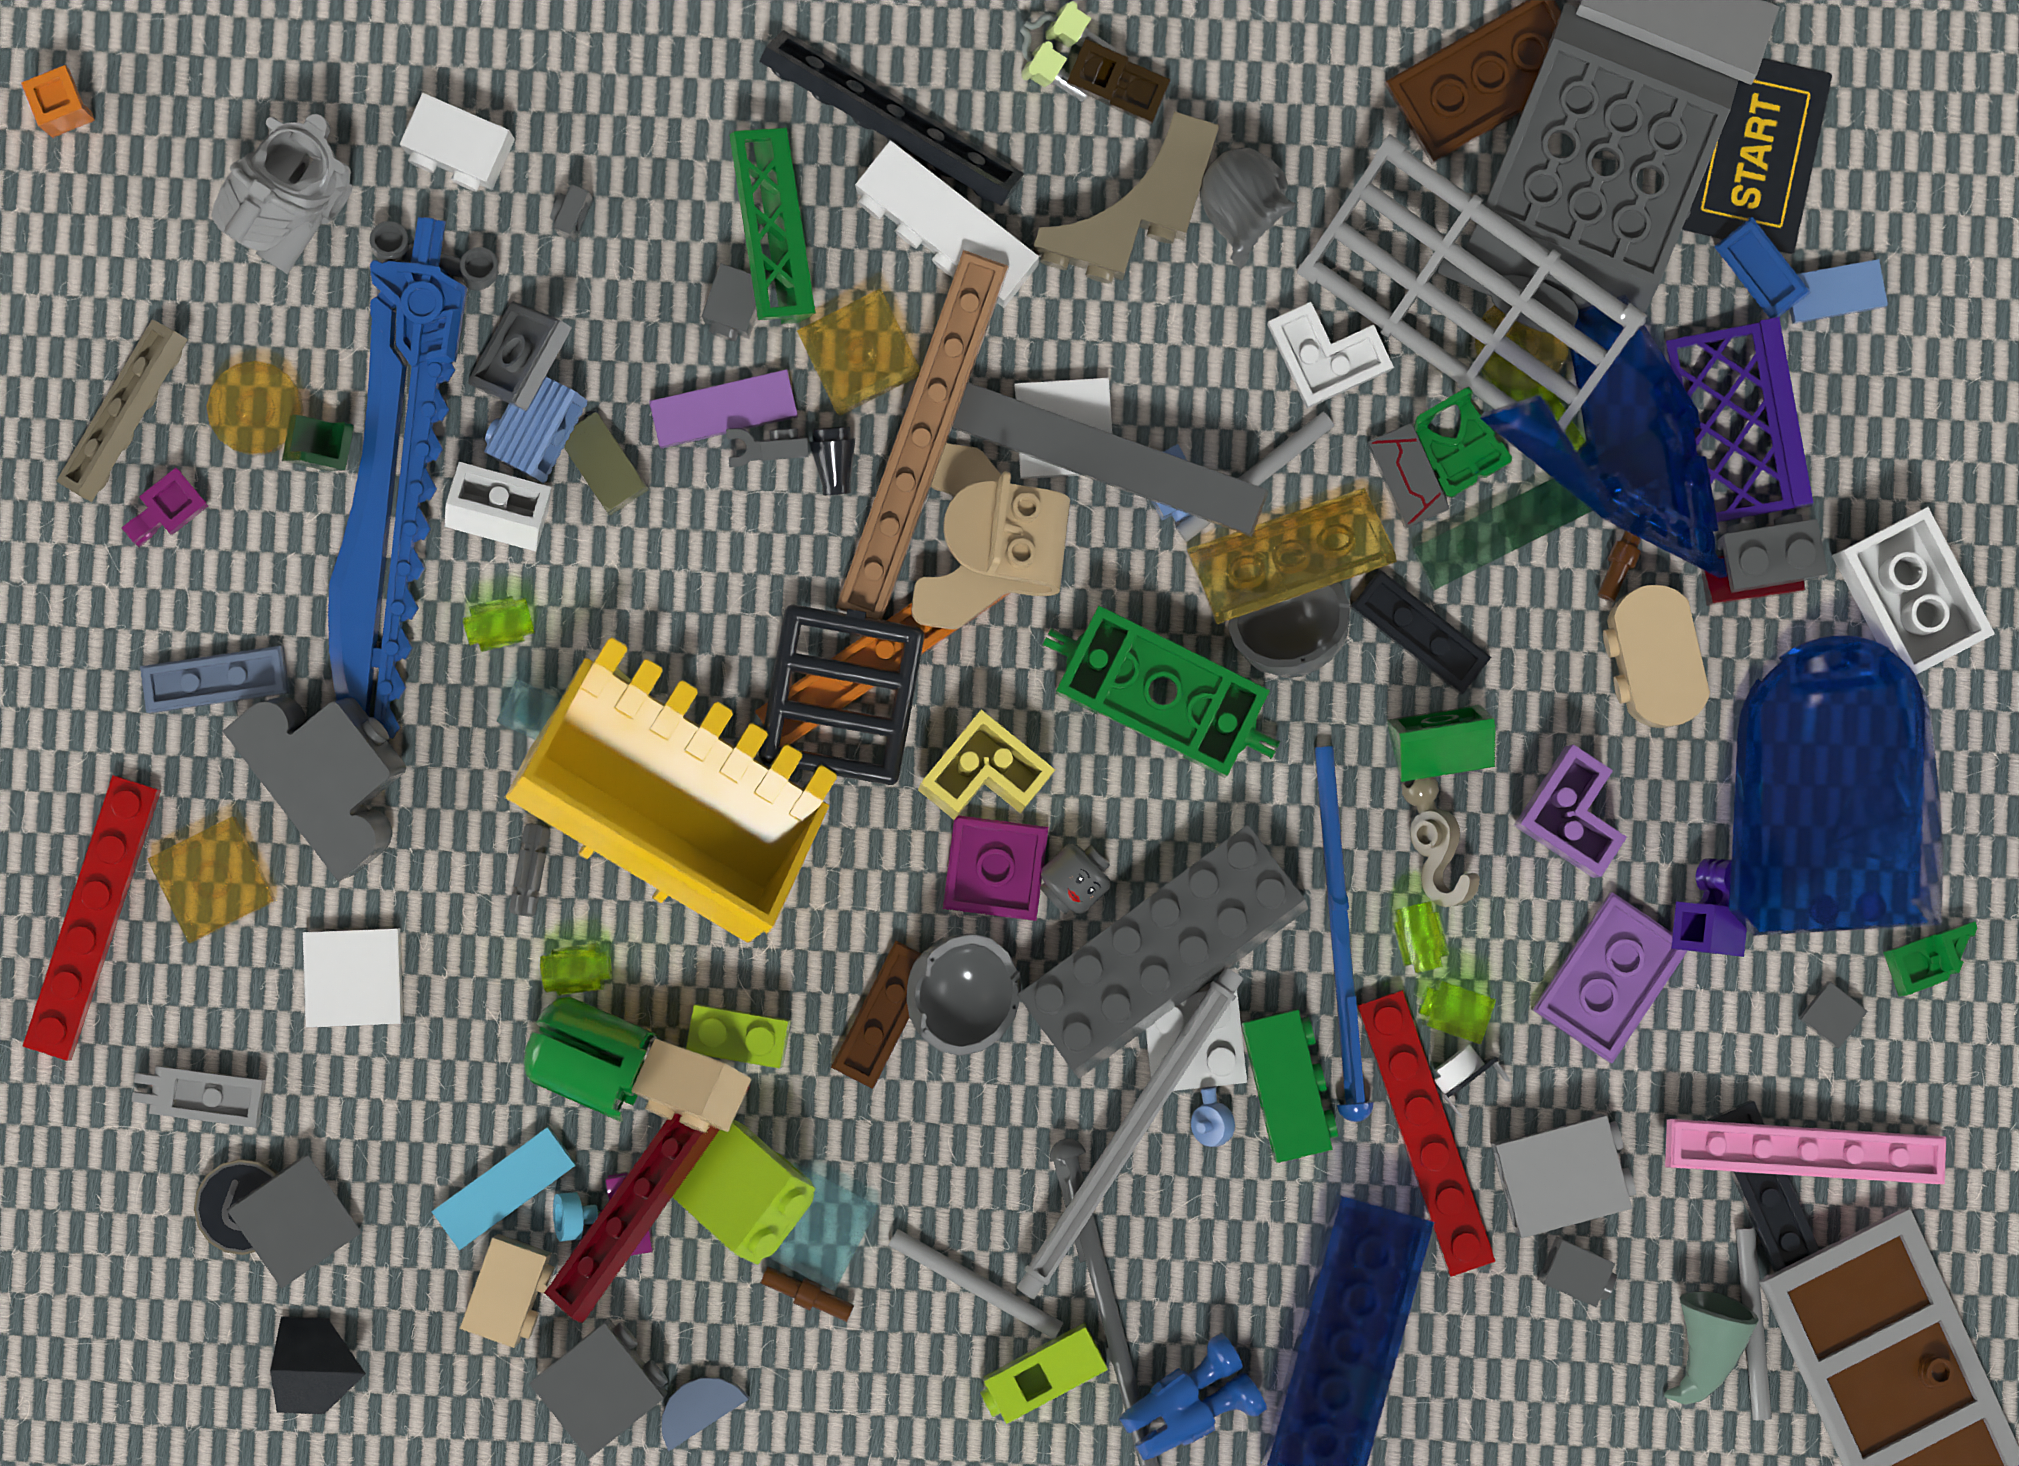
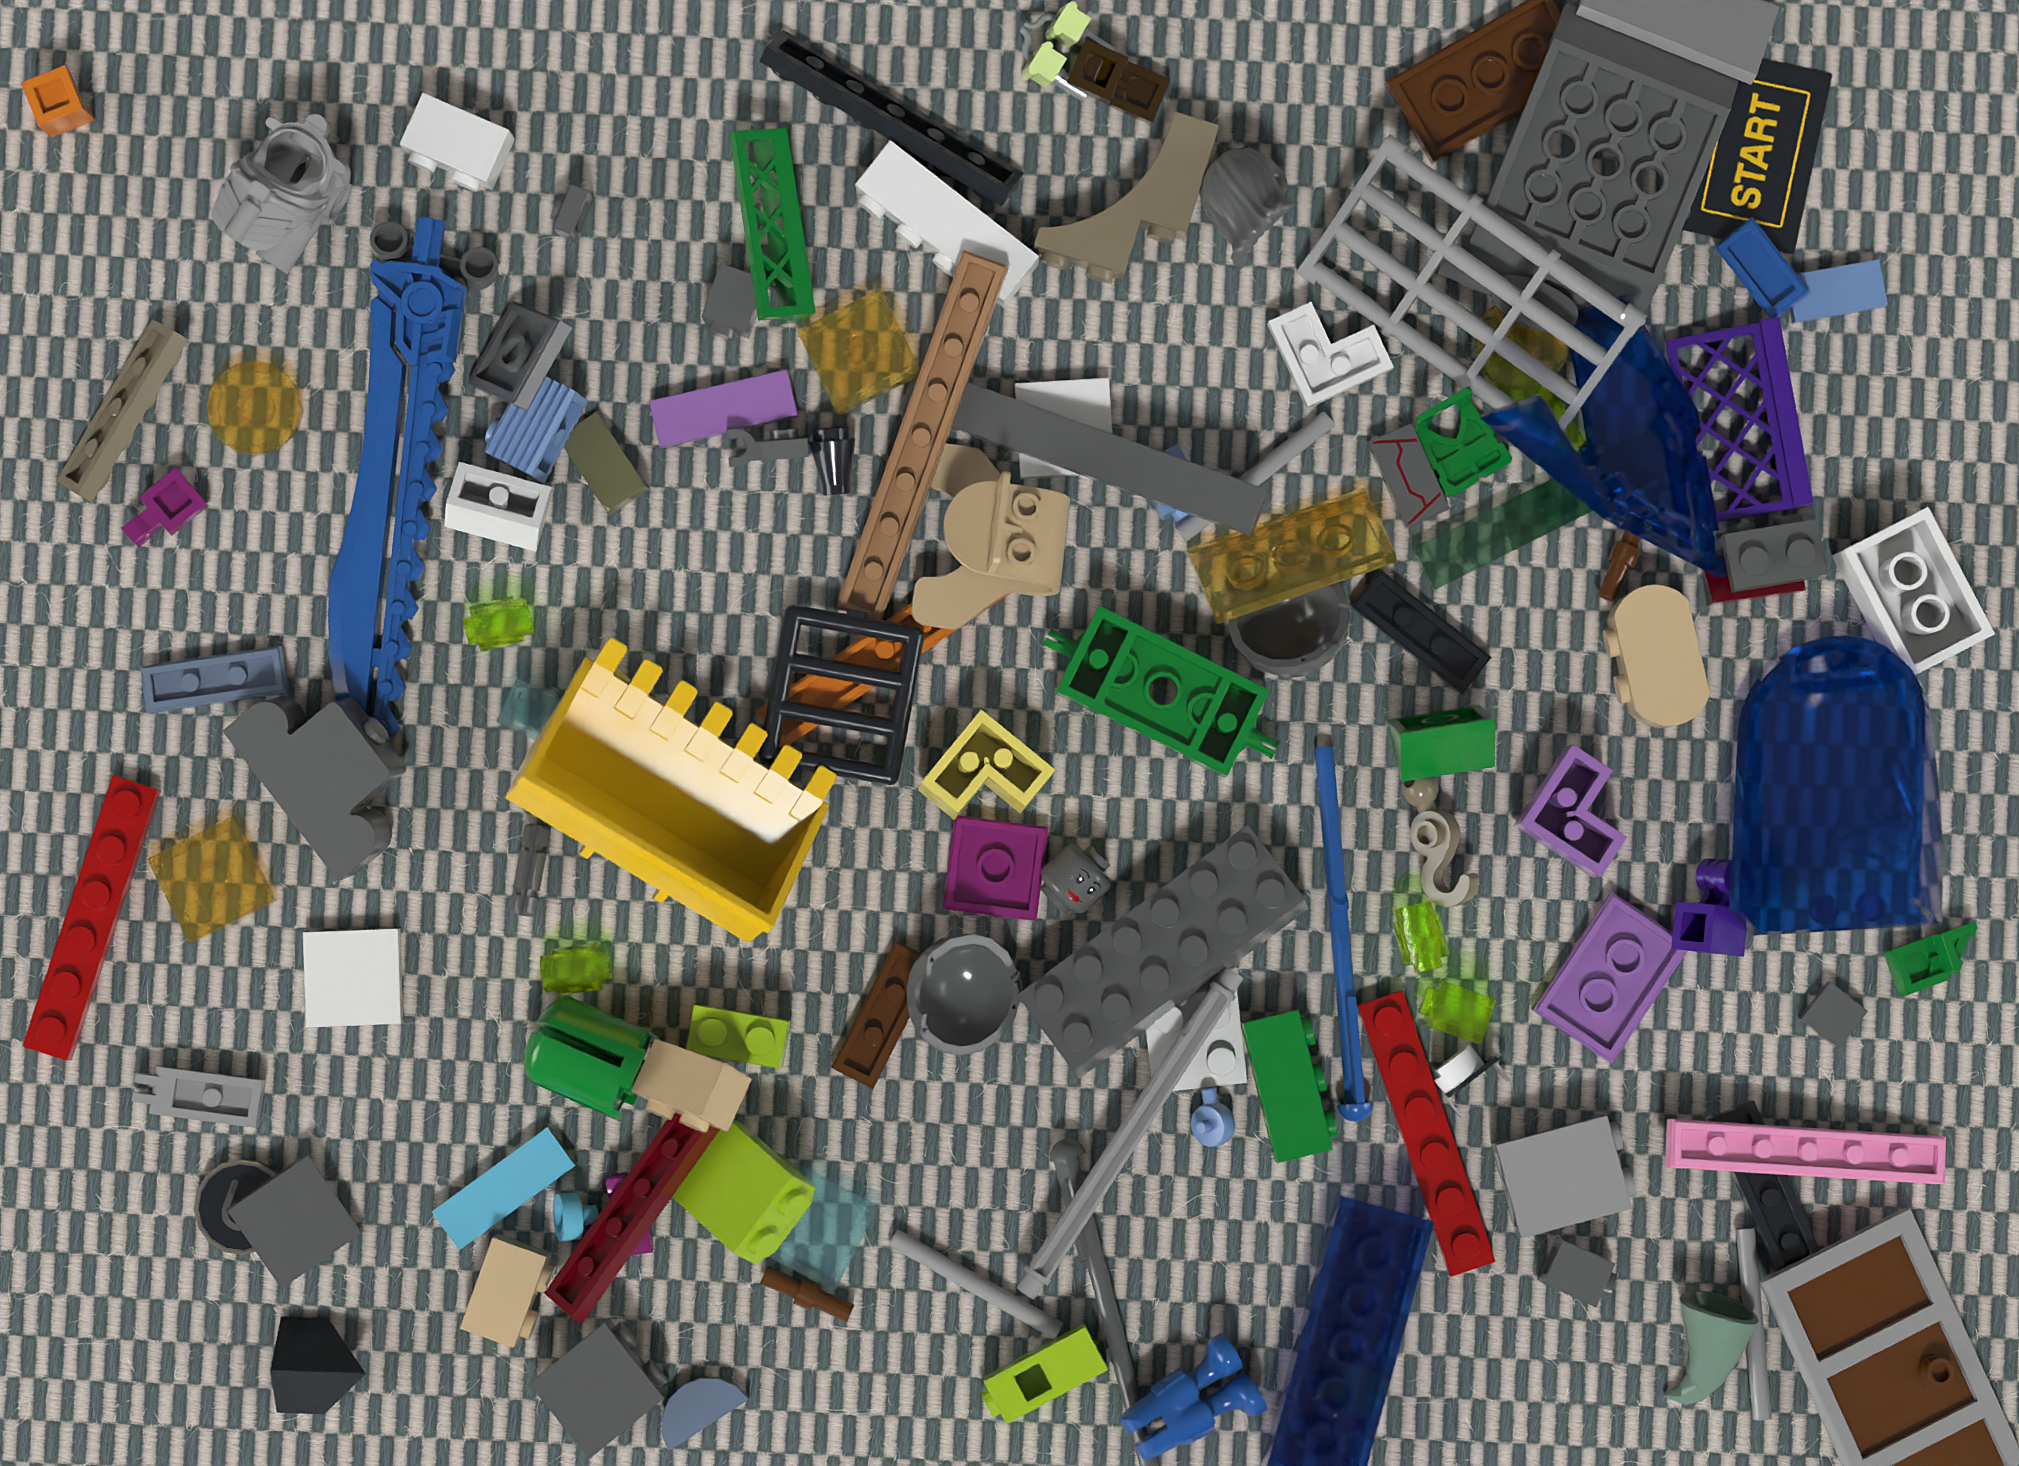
dark green panel [282,414,354,471] -> none

